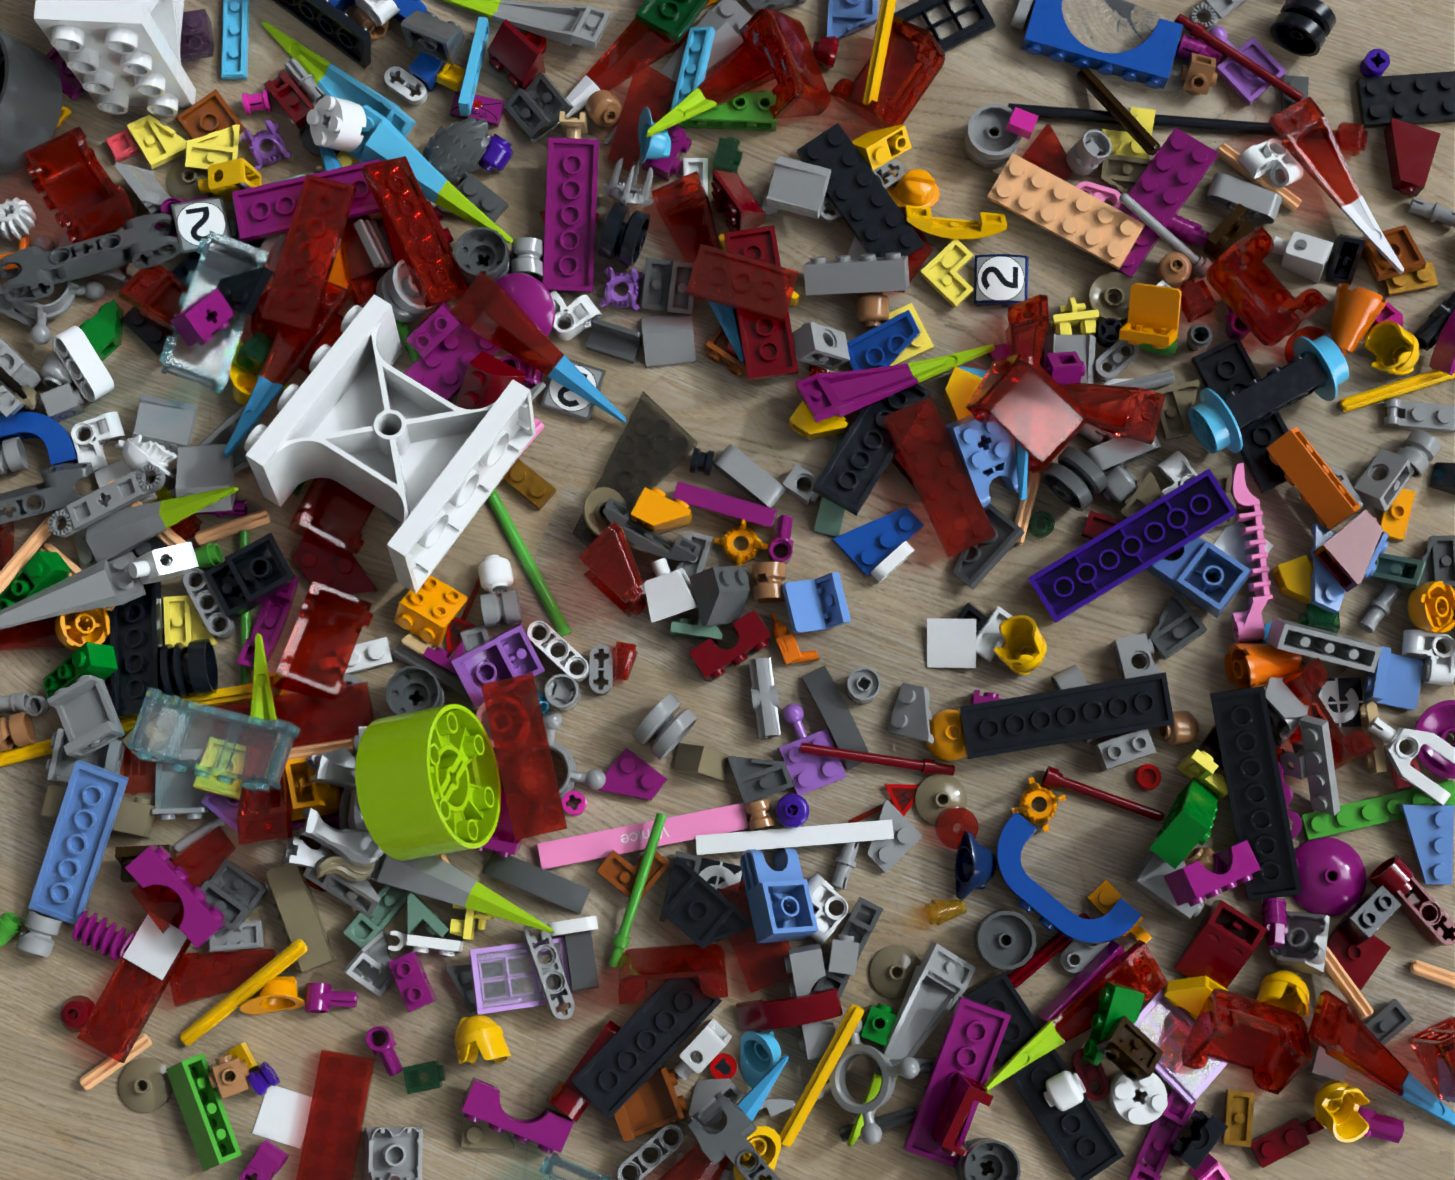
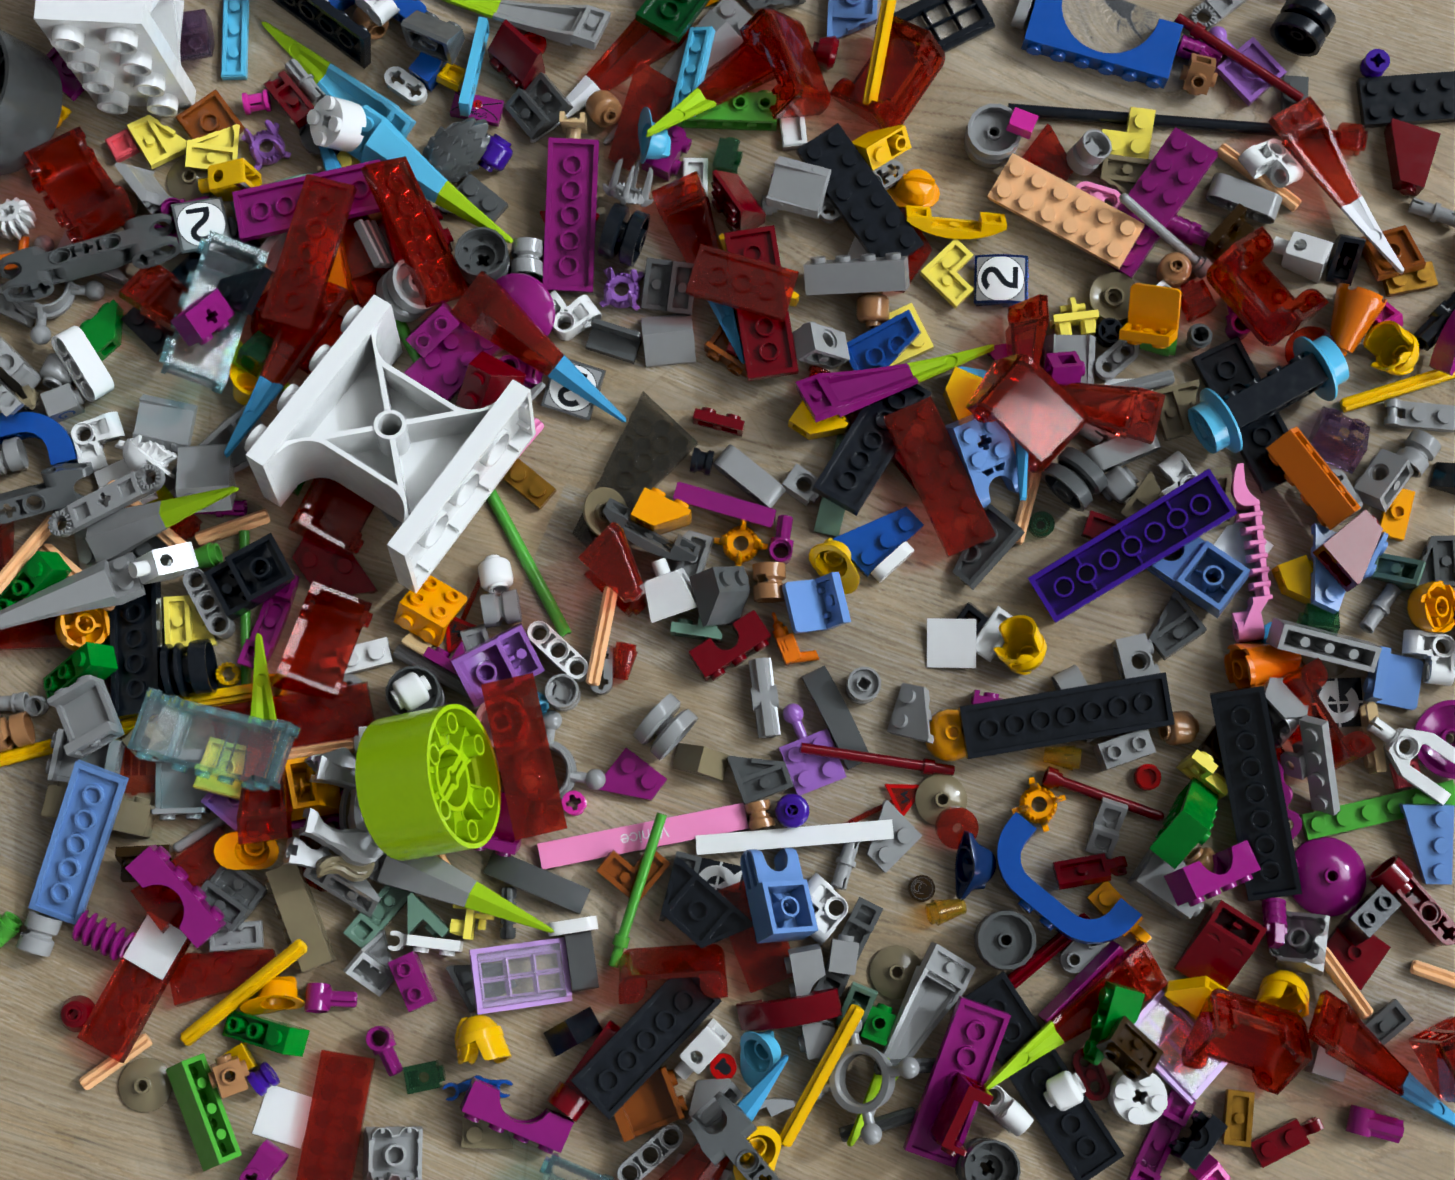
light grey beam [523,919,575,1020] -> none
dark brown axle [1077,67,1160,156] -> none
yellow helmet [1314,1080,1370,1143] -> none
none -> light orange piece [214,828,279,870]
none -> yellow bush [216,662,241,687]
none -> green slope [222,1010,310,1057]
none -> white head [390,672,432,711]
none -> blue piece [442,1075,513,1101]
none -> dark grey axle [500,887,517,939]
none -> black slope [544,1006,603,1056]
none -> light nougat axle [586,586,618,686]
none -> dark red plate [693,407,745,437]
none -> white tile [778,98,807,150]
none -> yellow piece [809,538,860,594]
none -> sand green slope [835,982,878,1035]
none -> dark brown tile [908,875,935,902]
none -> white piece [983,1085,1034,1137]
none -> clear yellow cone [1043,745,1082,771]
none -> dark red plate [1053,853,1128,890]
none -> light grey slope [1085,797,1128,859]
none -> clear purple slope [1308,406,1370,474]

